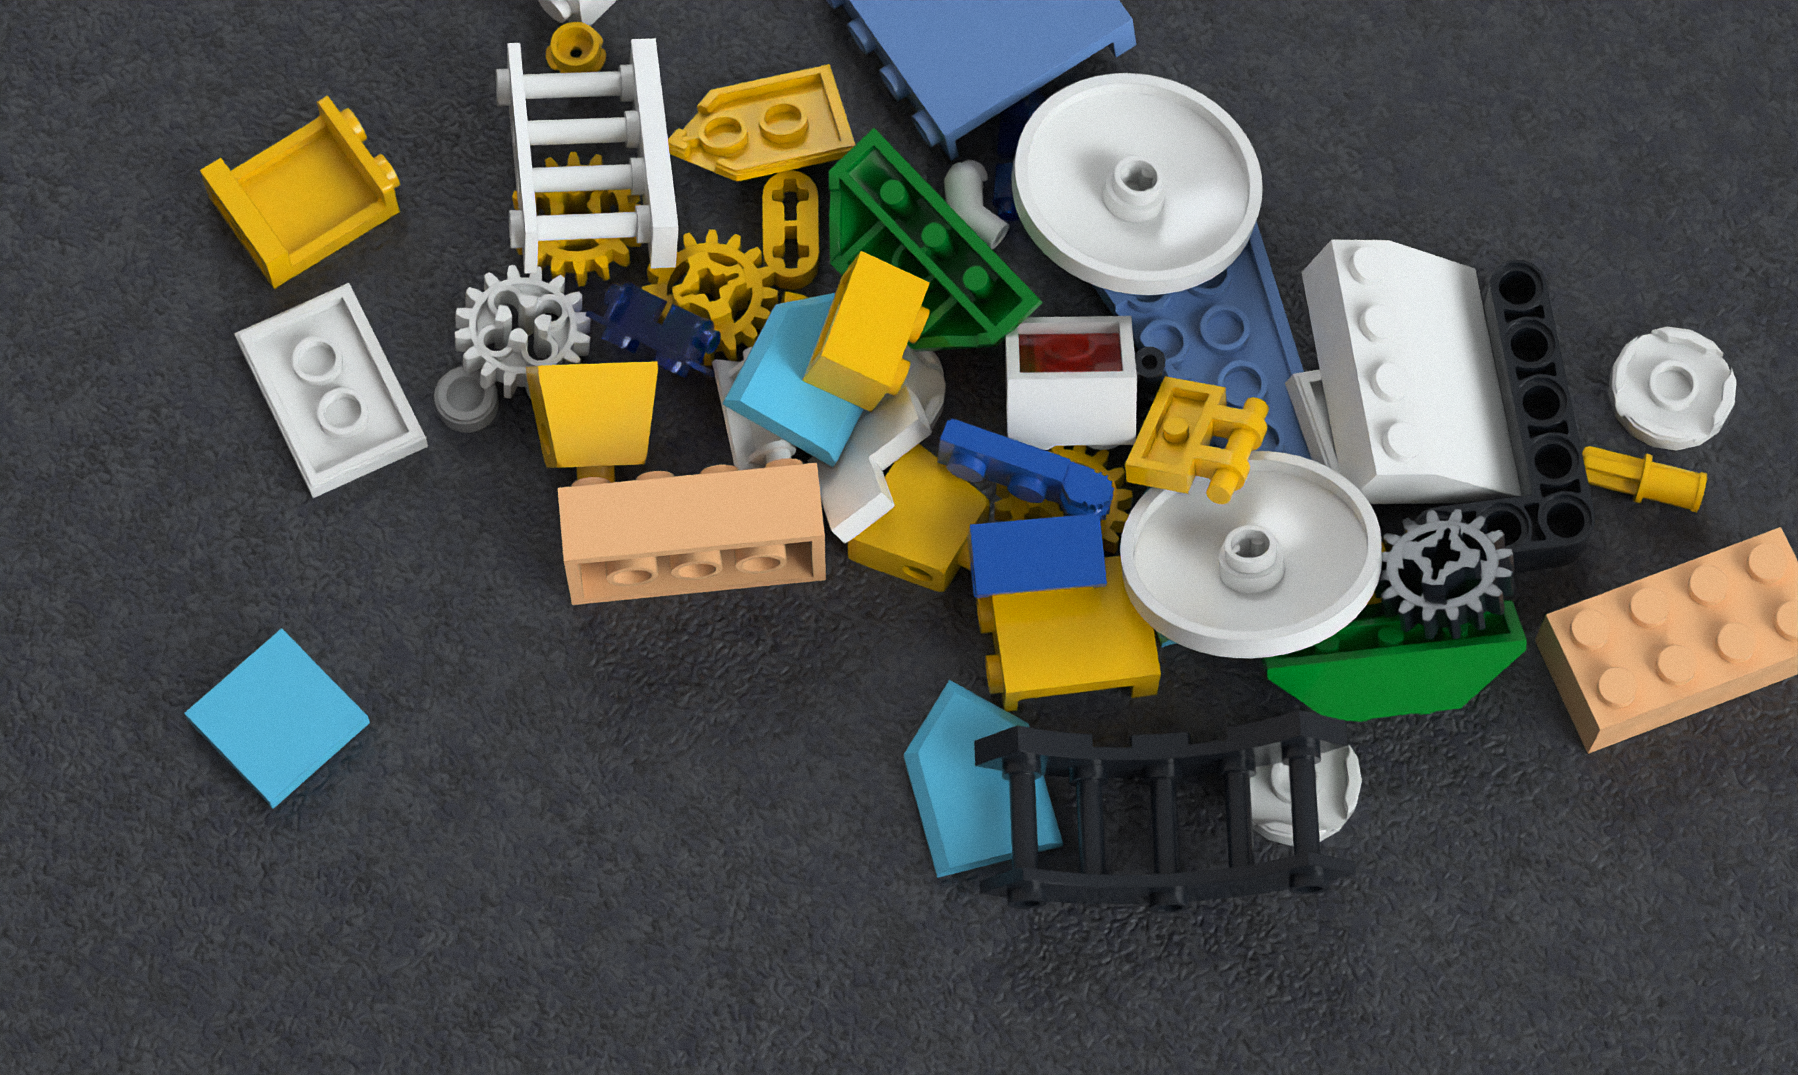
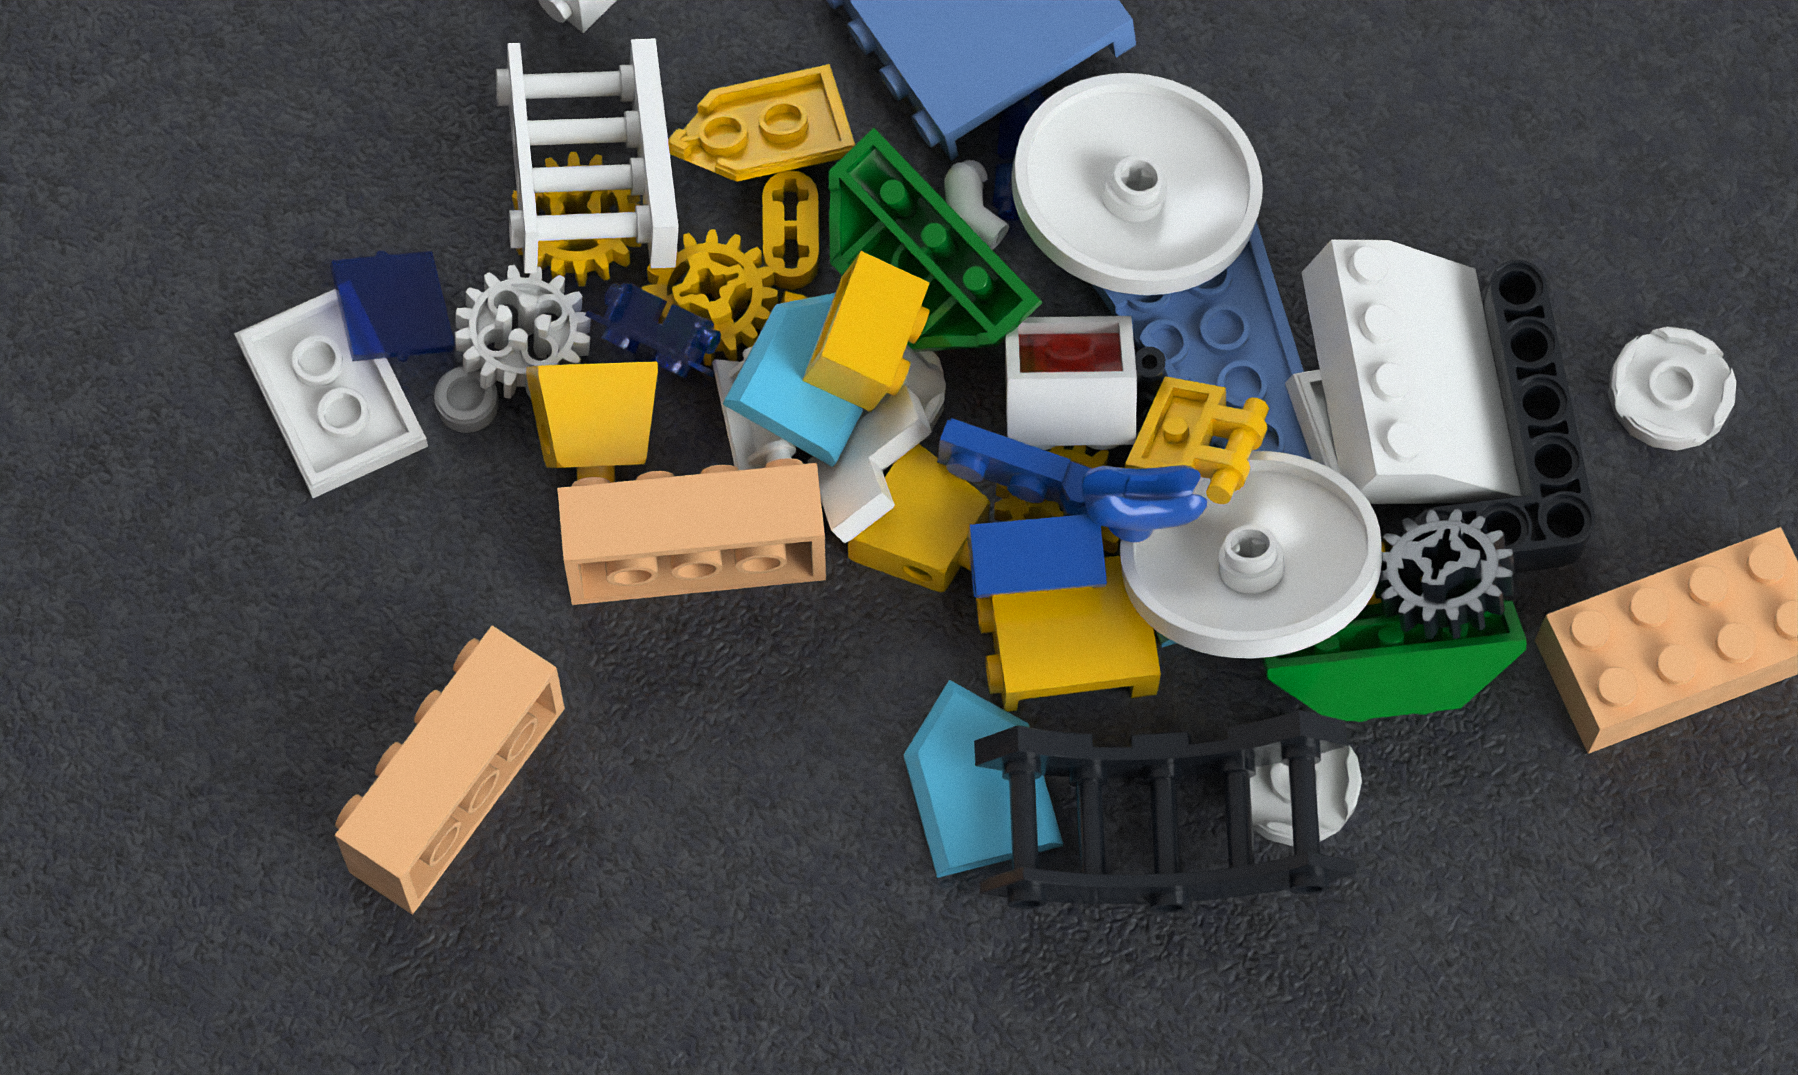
medium azure tile [184,628,370,809] -> none
yellow panel [200,96,400,289] -> none
yellow plate [546,22,606,73] -> none
yellow axle [1582,446,1707,513] -> none
none -> clear blue piece [330,250,455,362]
none -> light nougat brick [335,626,565,915]
none -> blue piece [1082,465,1207,542]

